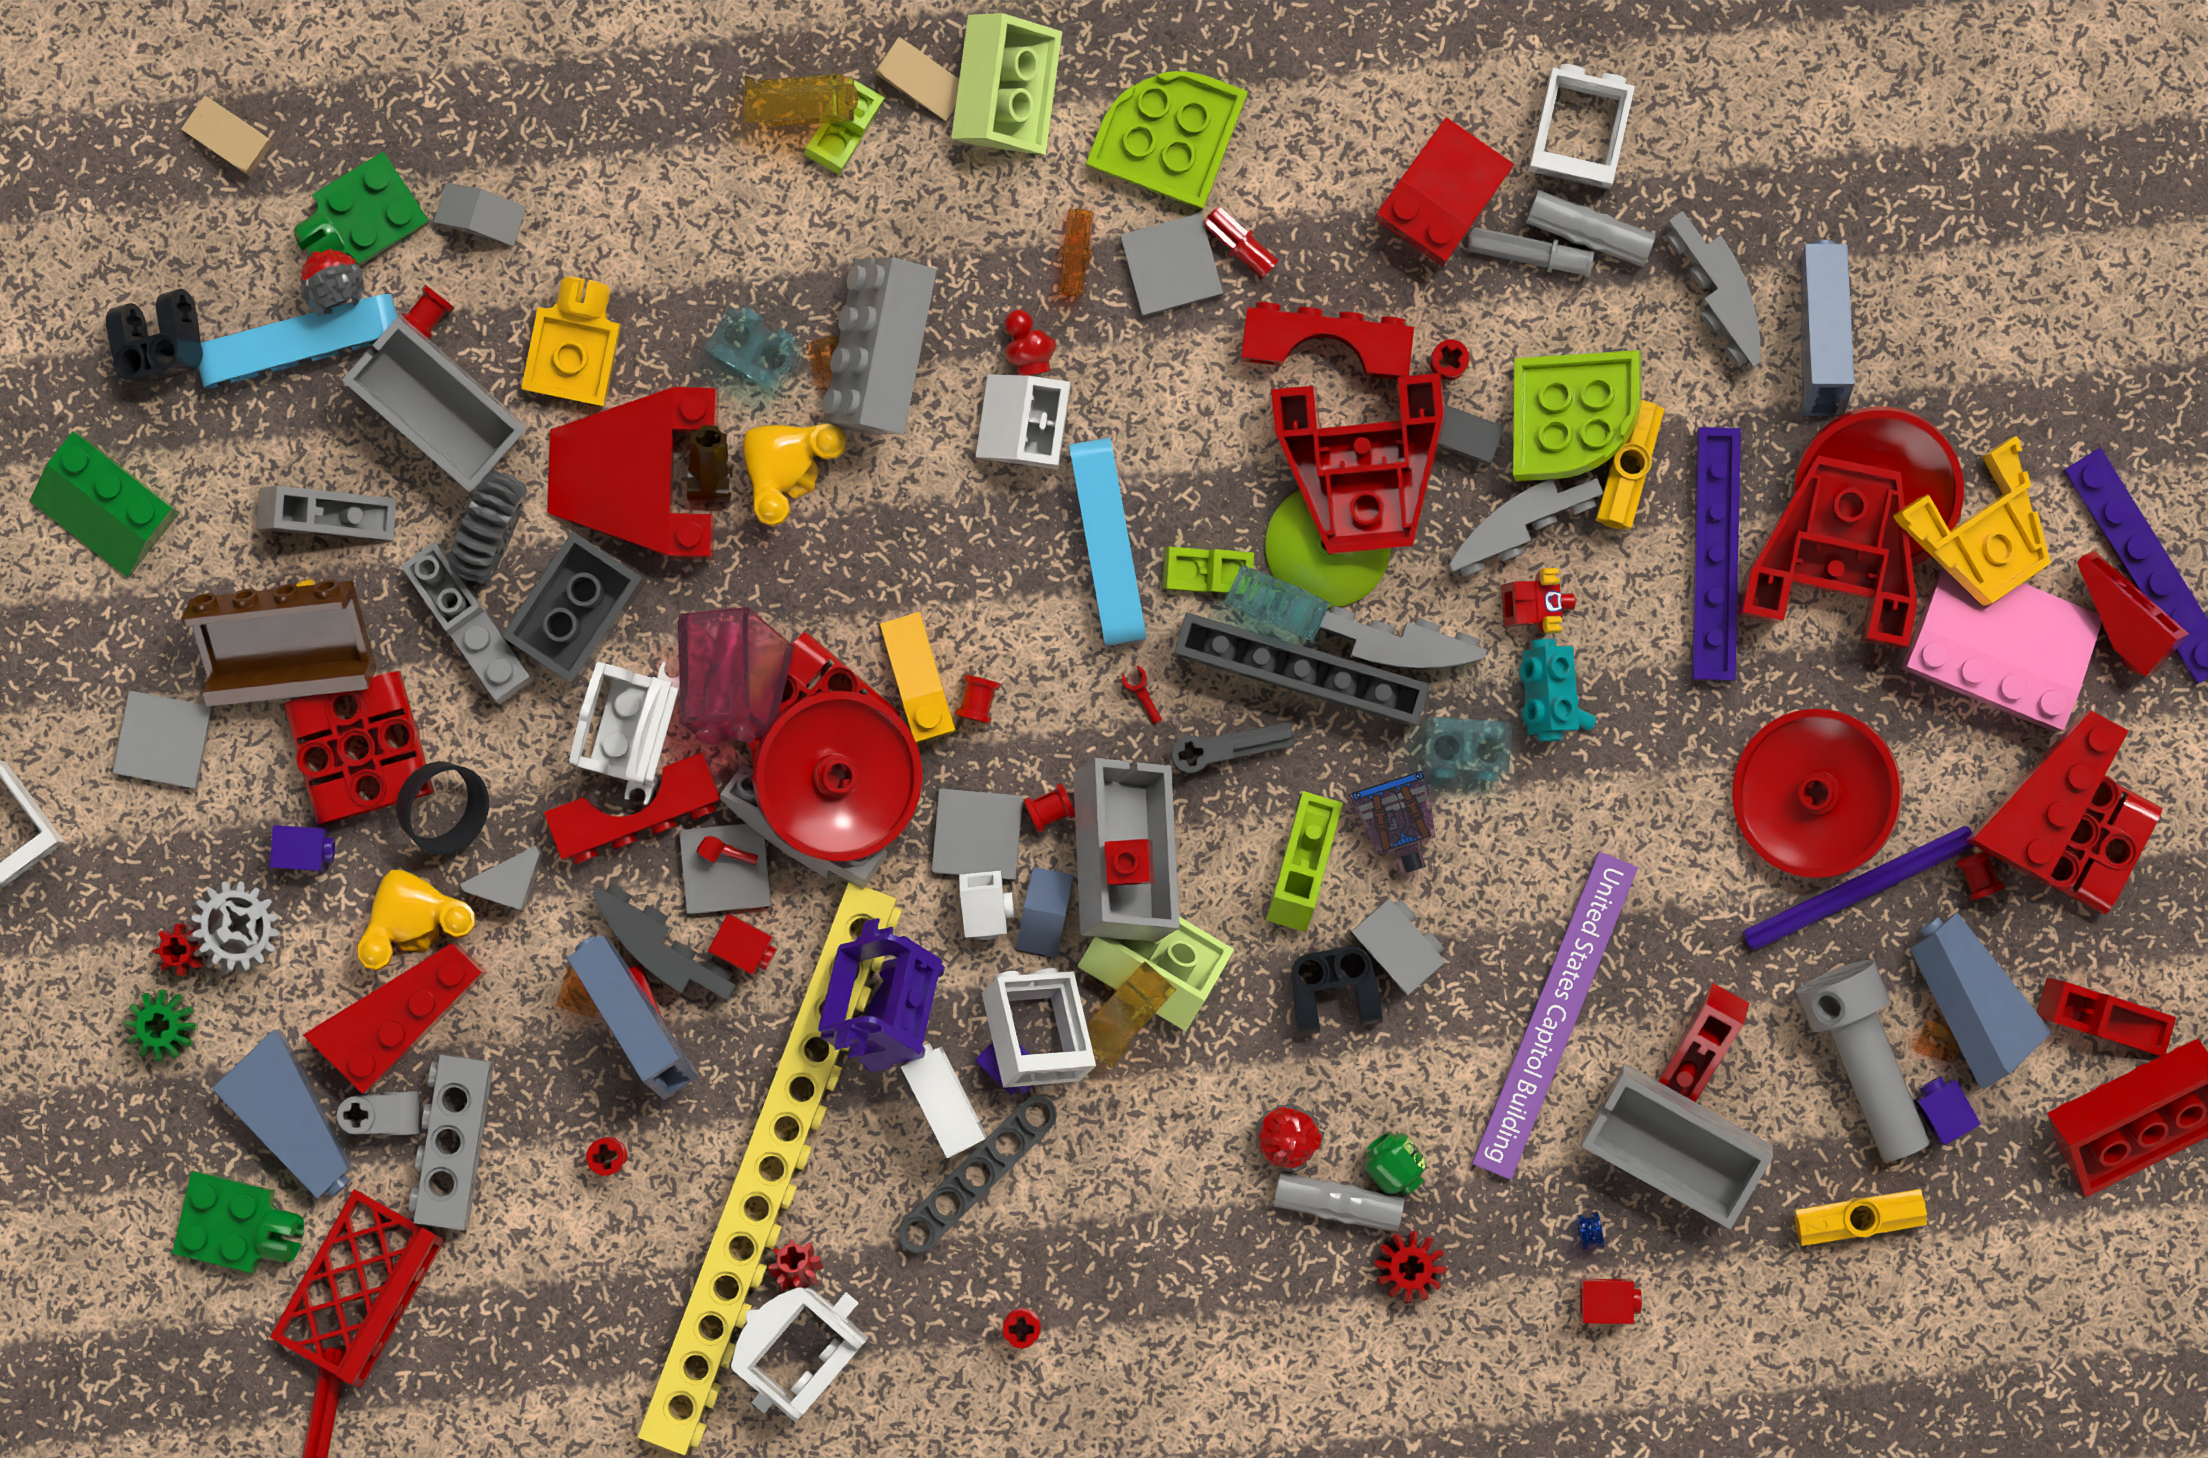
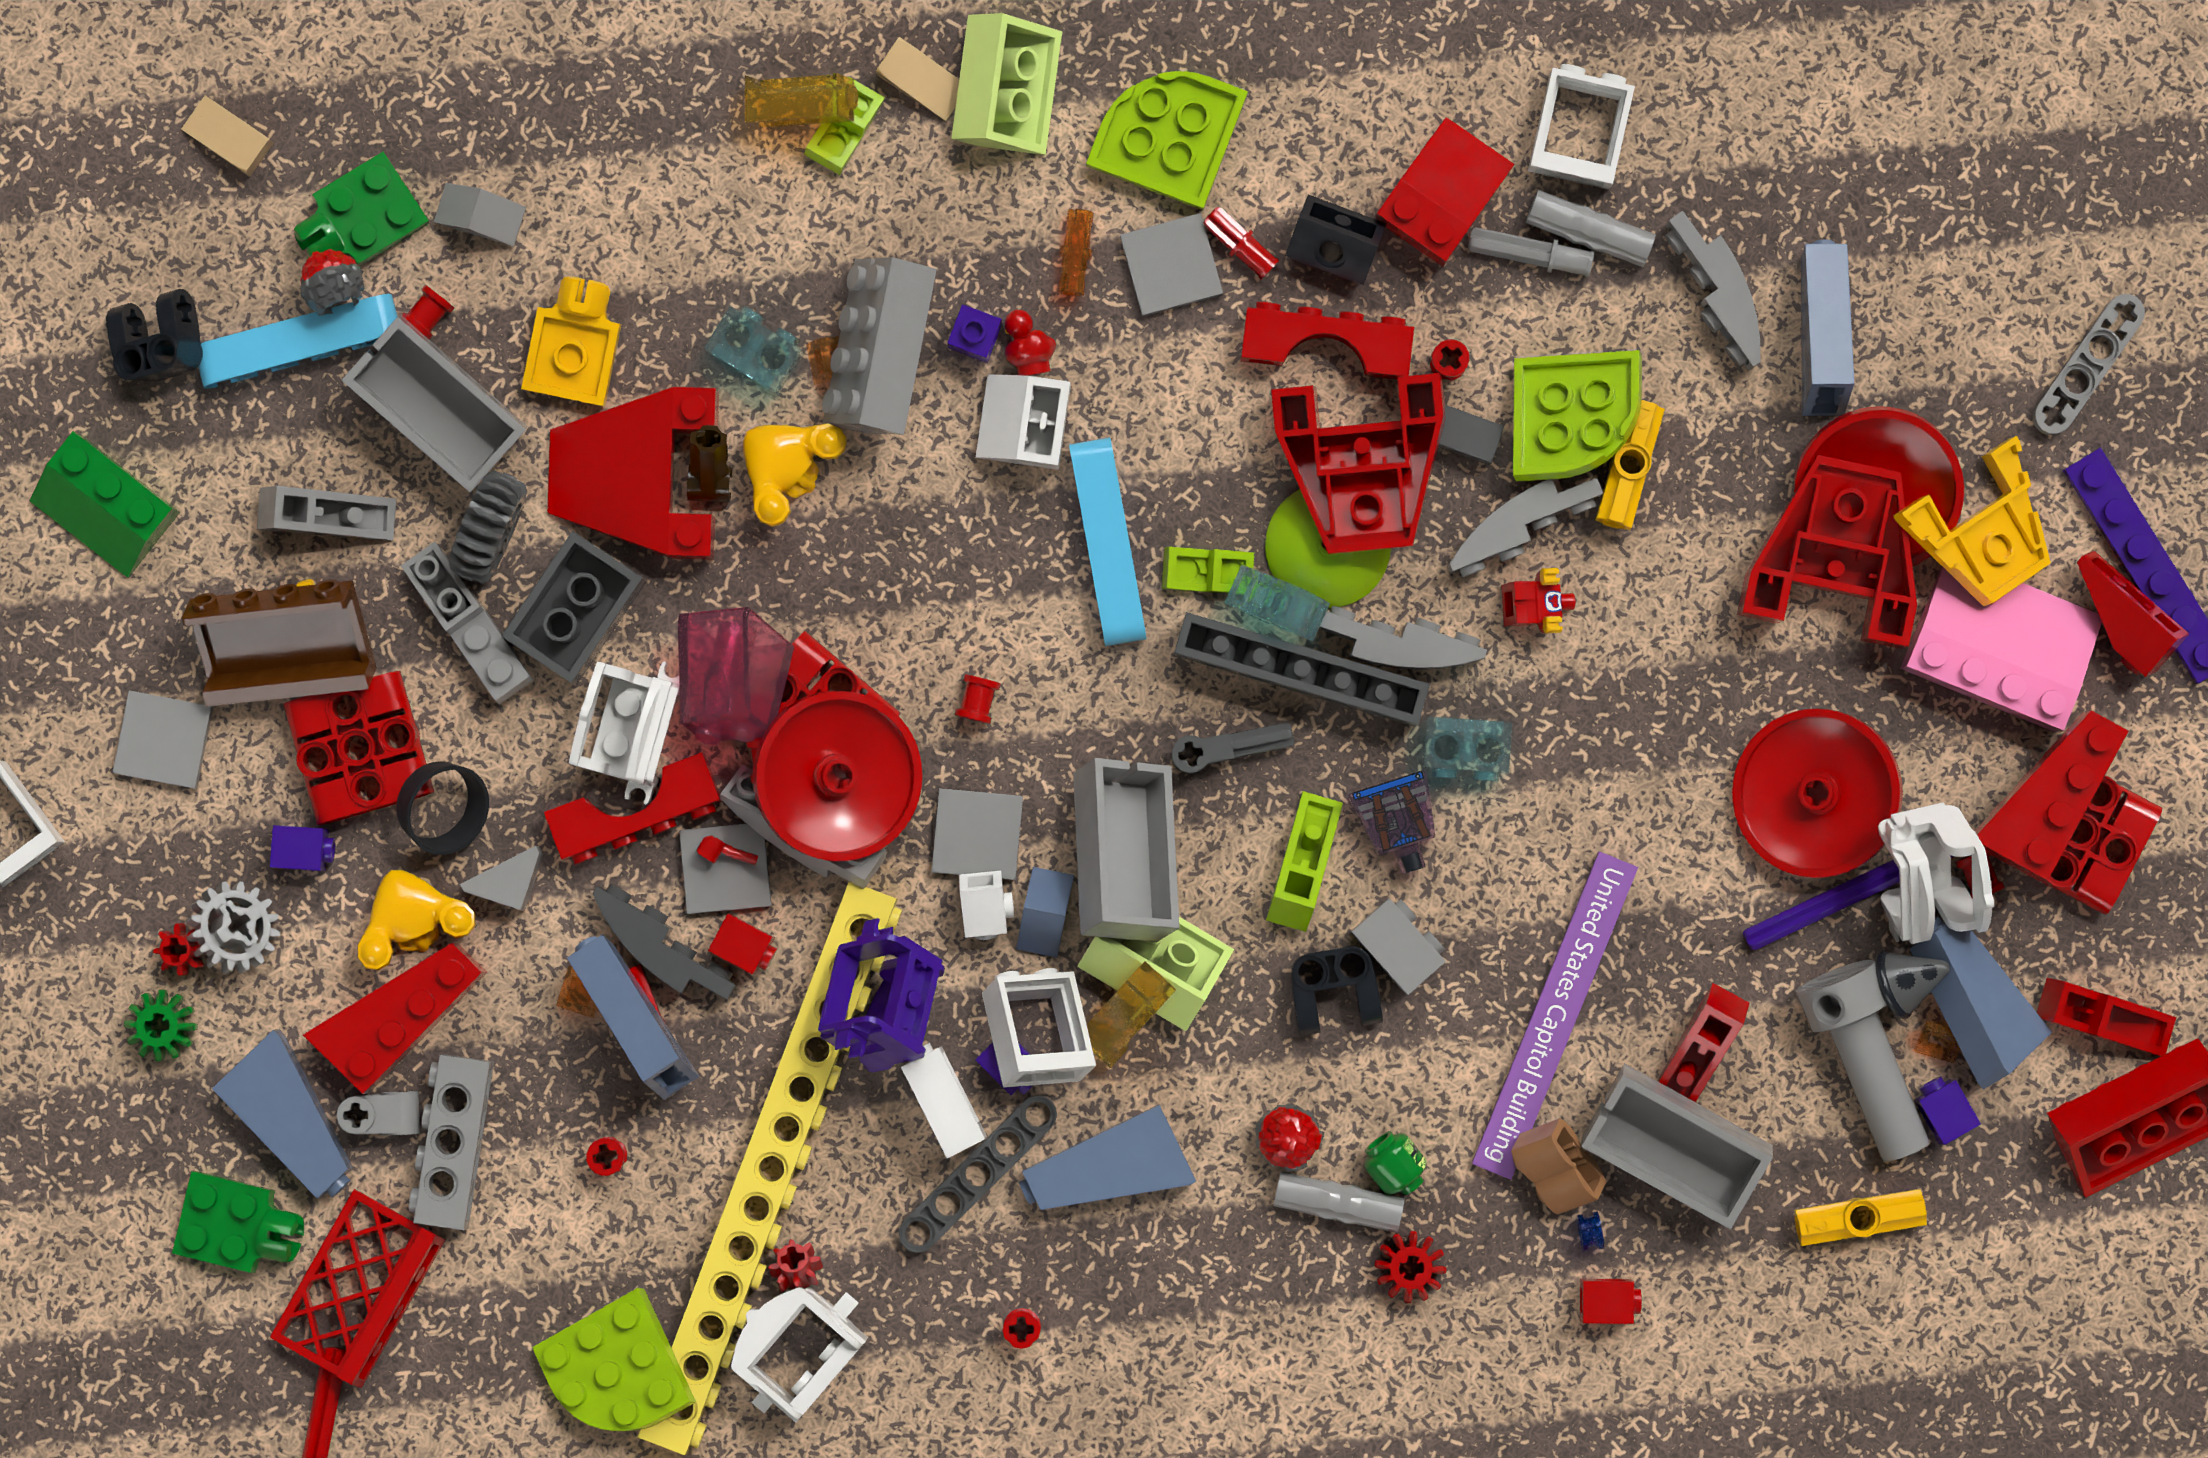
yellow slope [880,612,957,744] -> none
red bush [1023,782,1075,833] -> none
red brick [1105,839,1155,886] -> none
red hand [1122,666,1162,724] -> none
teal brick [1519,639,1596,742] -> none
dark purple plate [1692,427,1741,681] -> none
none -> lime plate [532,1288,696,1431]
none -> dark purple brick [947,304,1003,363]
none -> sand blue slope [1019,1104,1196,1210]
none -> black brick [1285,194,1387,285]
none -> medium nougat brick [1511,1118,1606,1215]
none -> dark grey hat [1876,950,1950,1019]
none -> white animal [1878,802,1995,944]
none -> light grey beam [2032,294,2145,435]

